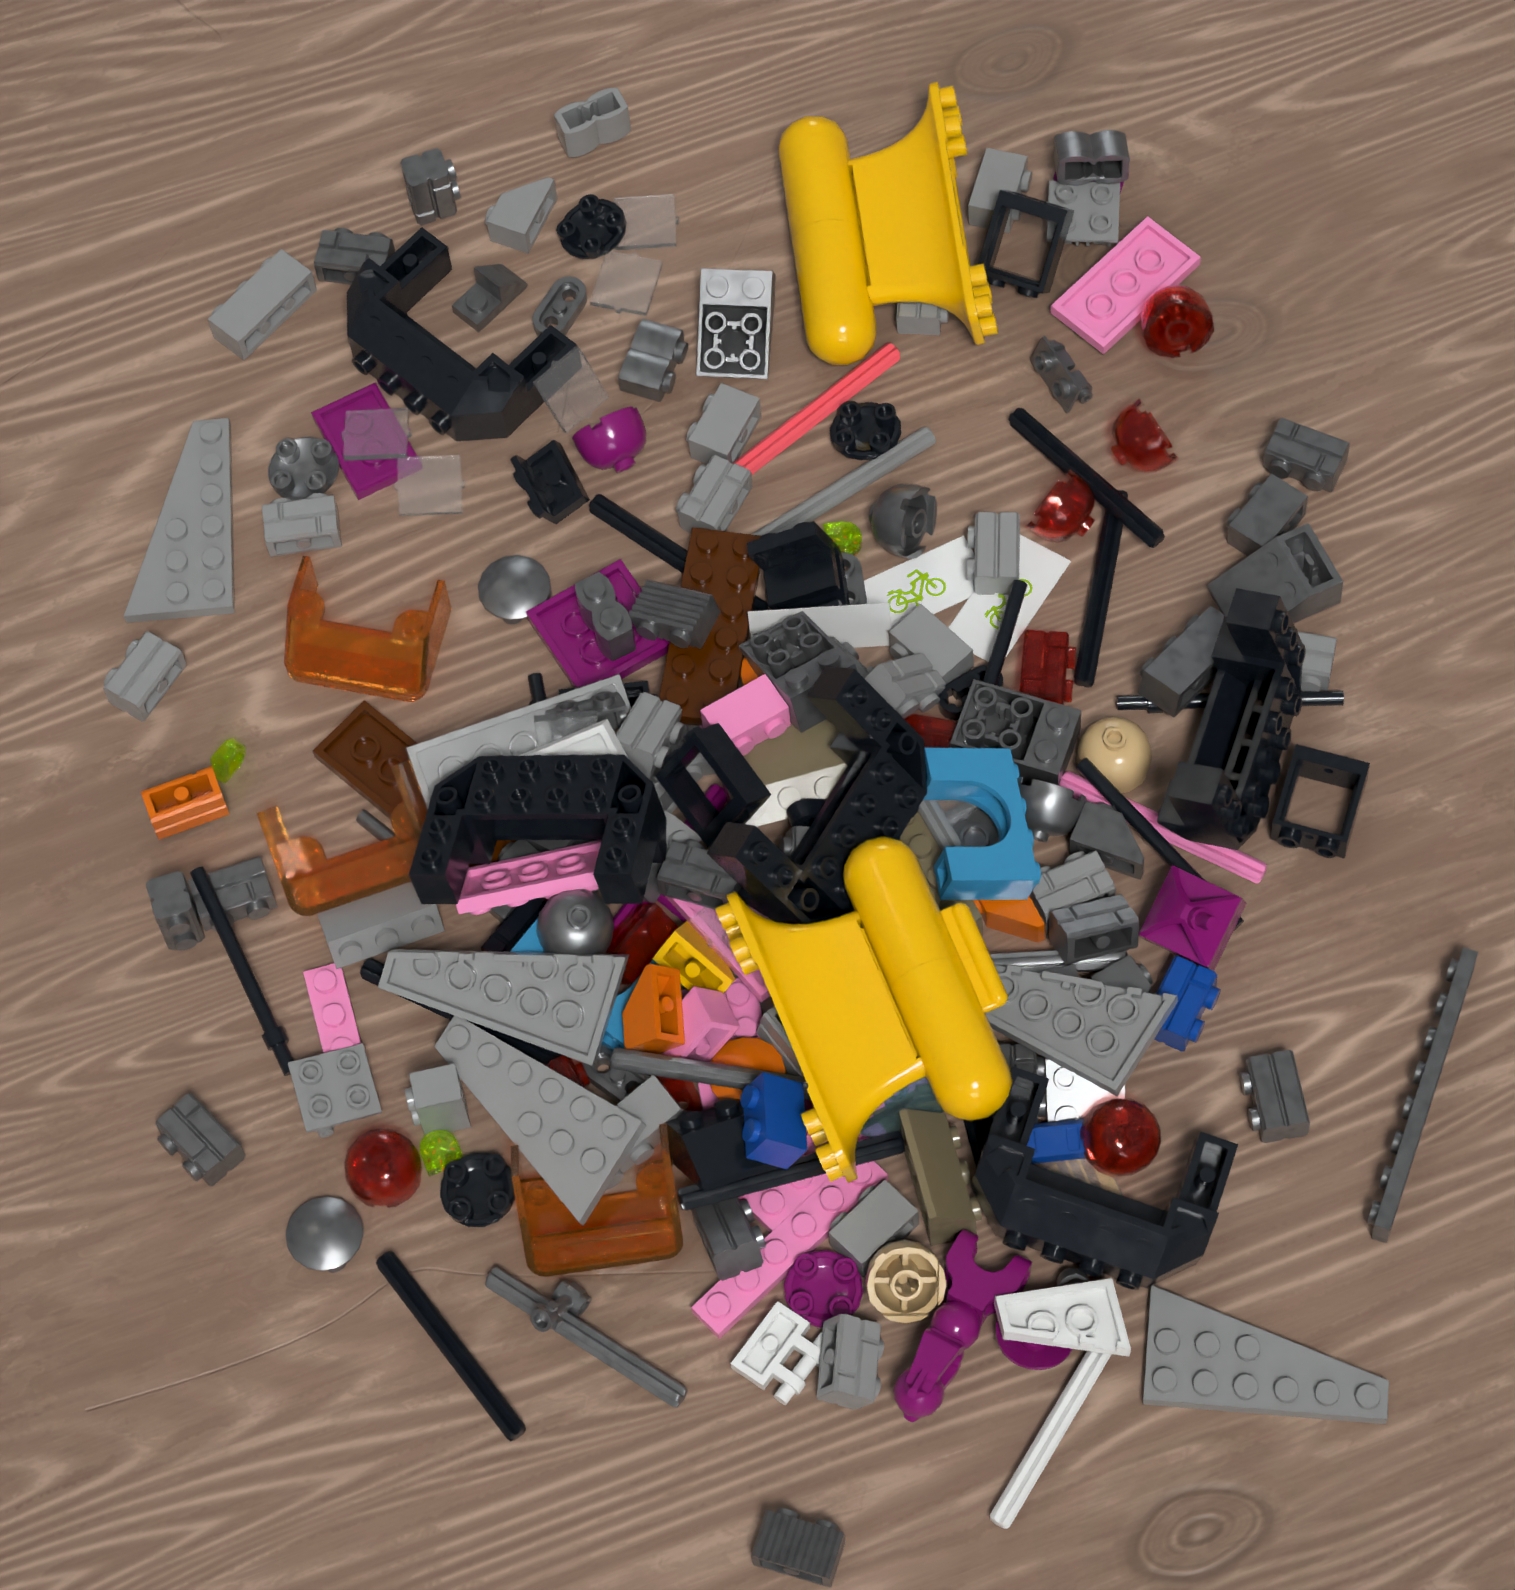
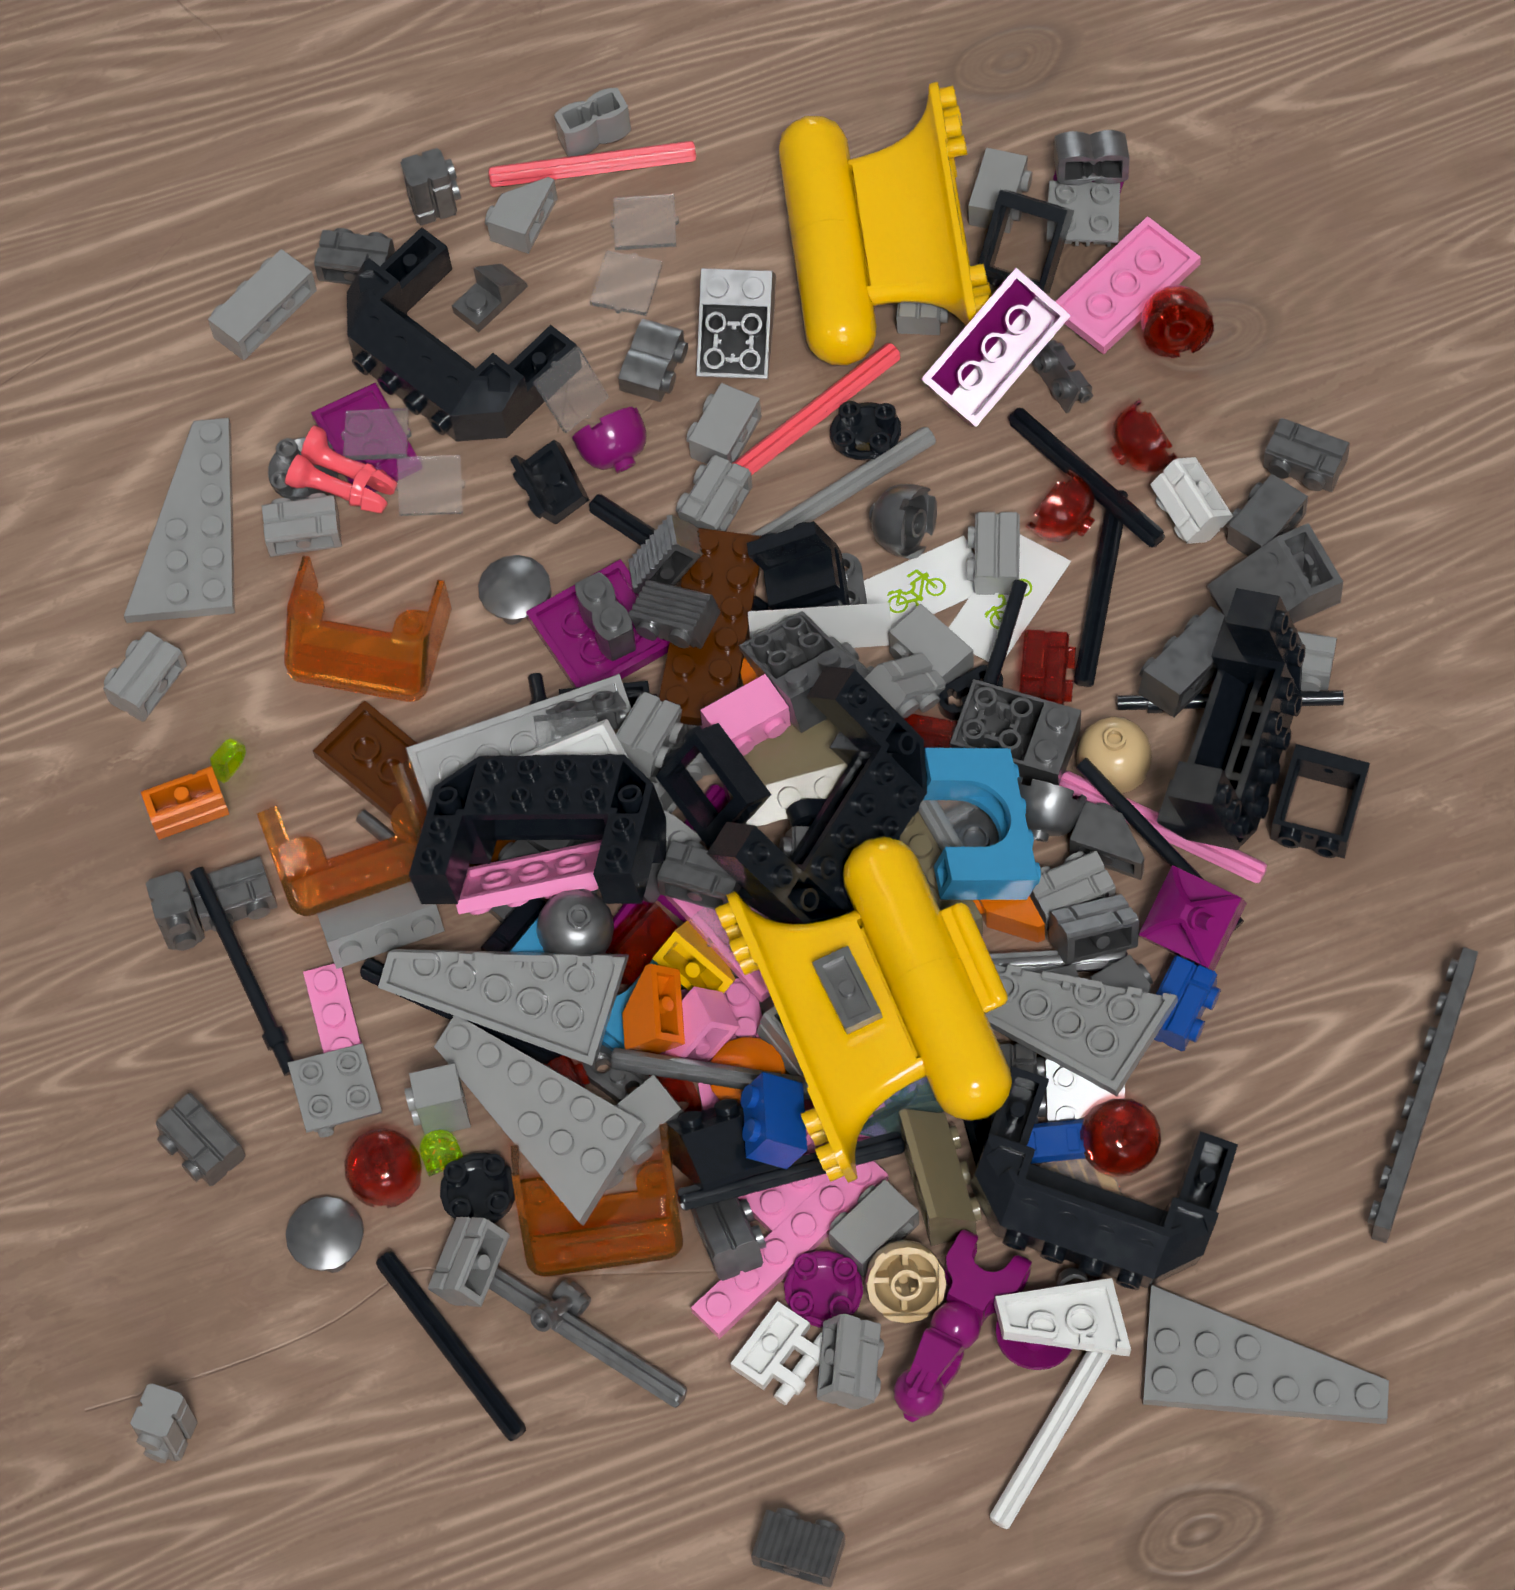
flat silver plate [532,276,587,336] -> none
black dish [556,194,627,259] -> none
clear neon green tile [823,521,862,556] -> none
flat silver brick [1240,1050,1310,1143] -> none
none -> light grey brick [130,1383,198,1463]
none -> coral piece [285,425,398,514]
none -> light grey brick [428,1217,510,1307]
none -> coral axle [489,141,696,187]
none -> flat silver brick [628,515,703,594]
none -> flat silver plate [812,946,883,1034]
none -> slope [920,268,1071,427]
none -> white brick [1150,457,1233,544]

